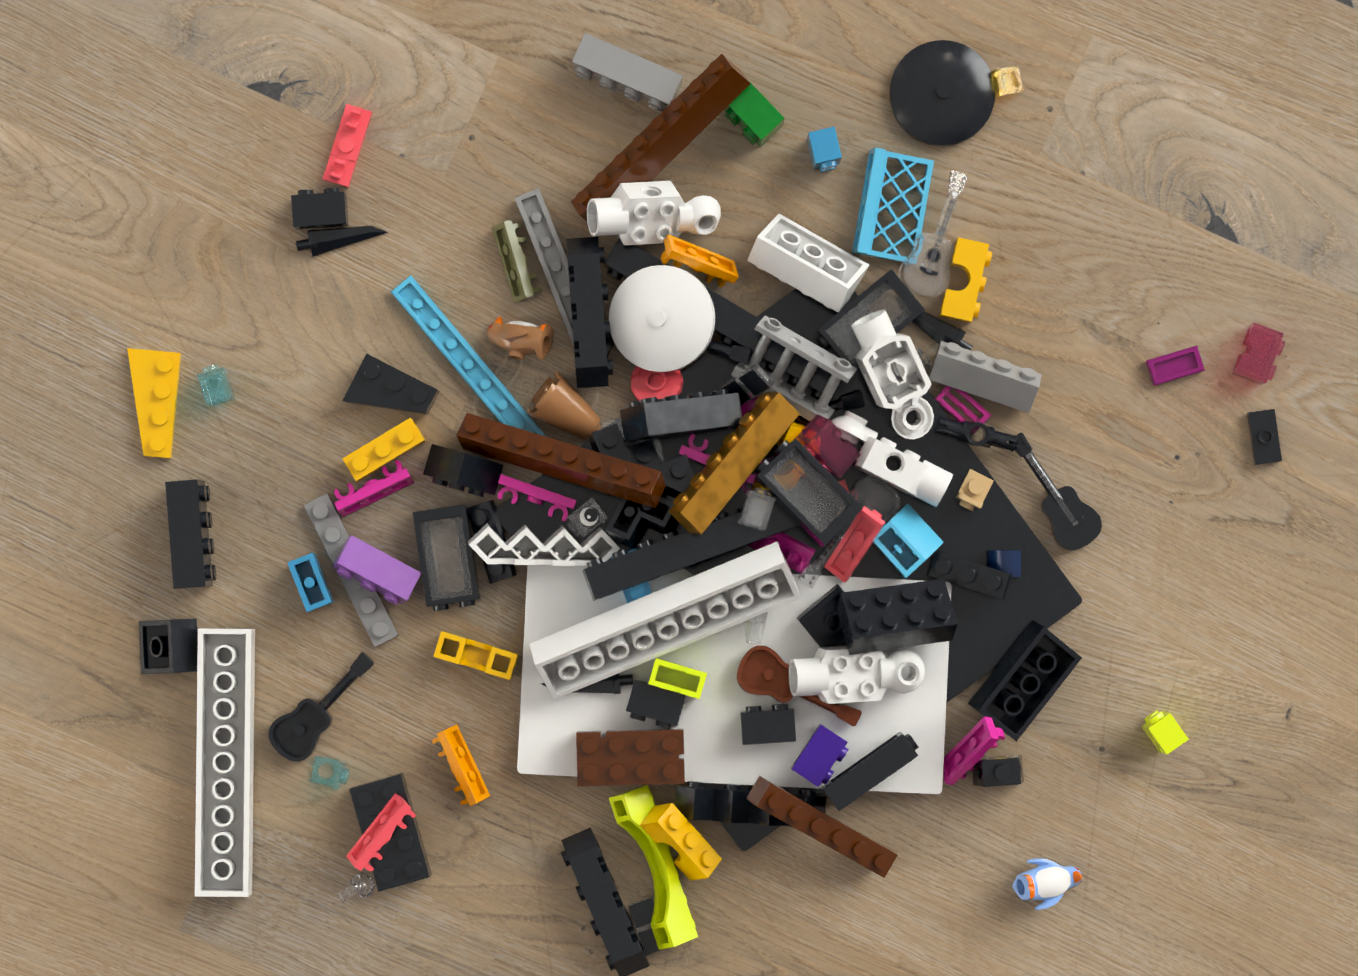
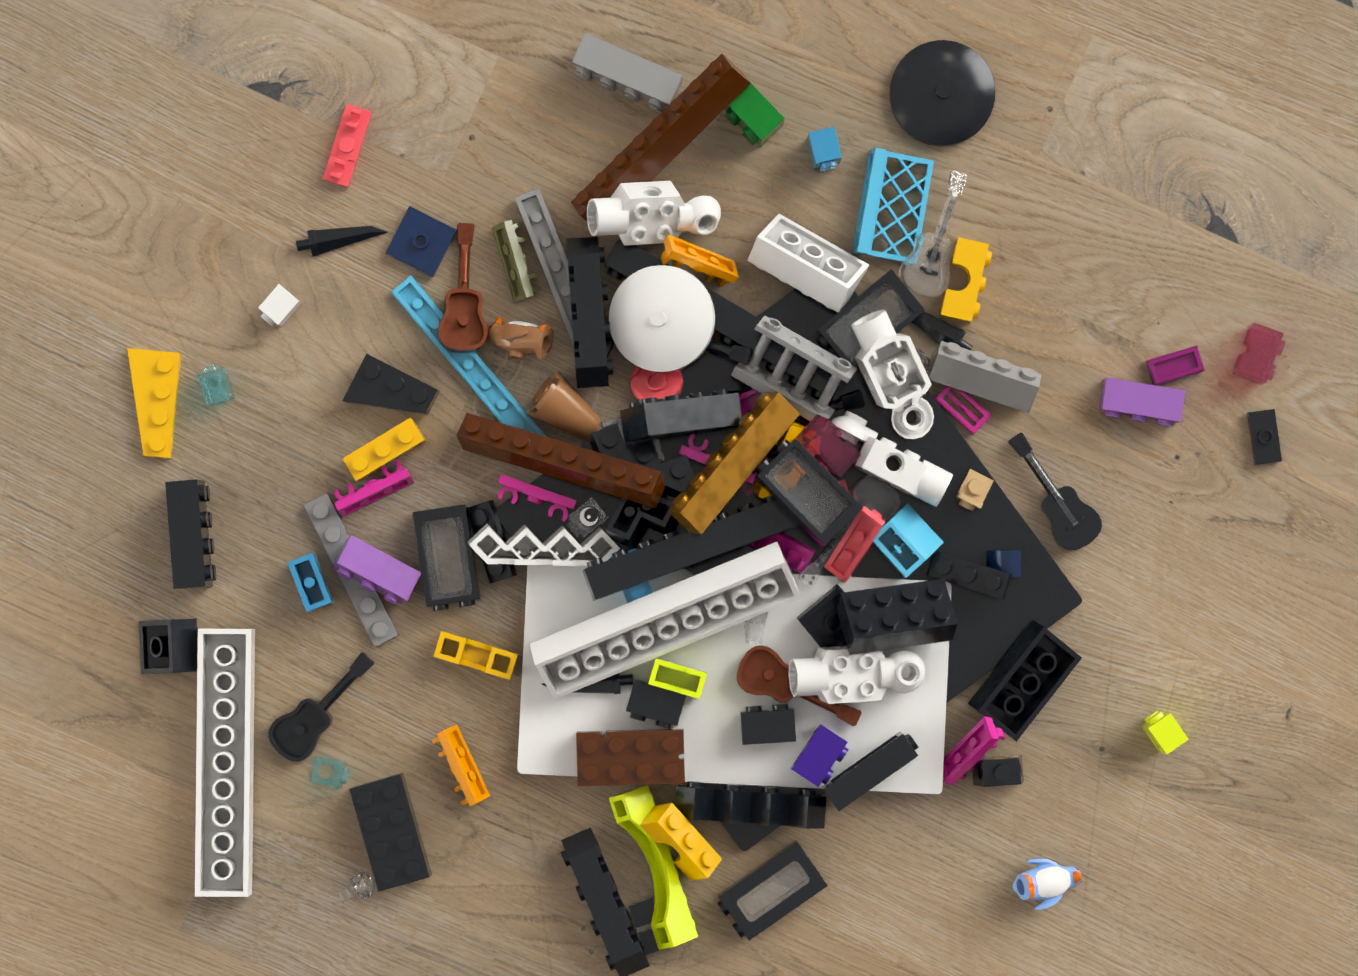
black brick [291,188,349,230] -> none
coral plate [346,793,416,871] -> none
black brick [423,444,504,497] -> none
black tile [720,363,775,406] -> none
clear brick [737,488,775,531] -> none
reddish brown arch [746,775,898,878] -> none
black pin [936,416,1017,452] -> none
clear yellow tile [991,66,1024,97] -> none
none -> white brick [258,284,302,327]
none -> dark blue plate [386,206,457,277]
none -> copper piece [437,223,488,353]
none -> black piece [717,840,828,940]
none -> medium lavender brick [1099,378,1186,427]

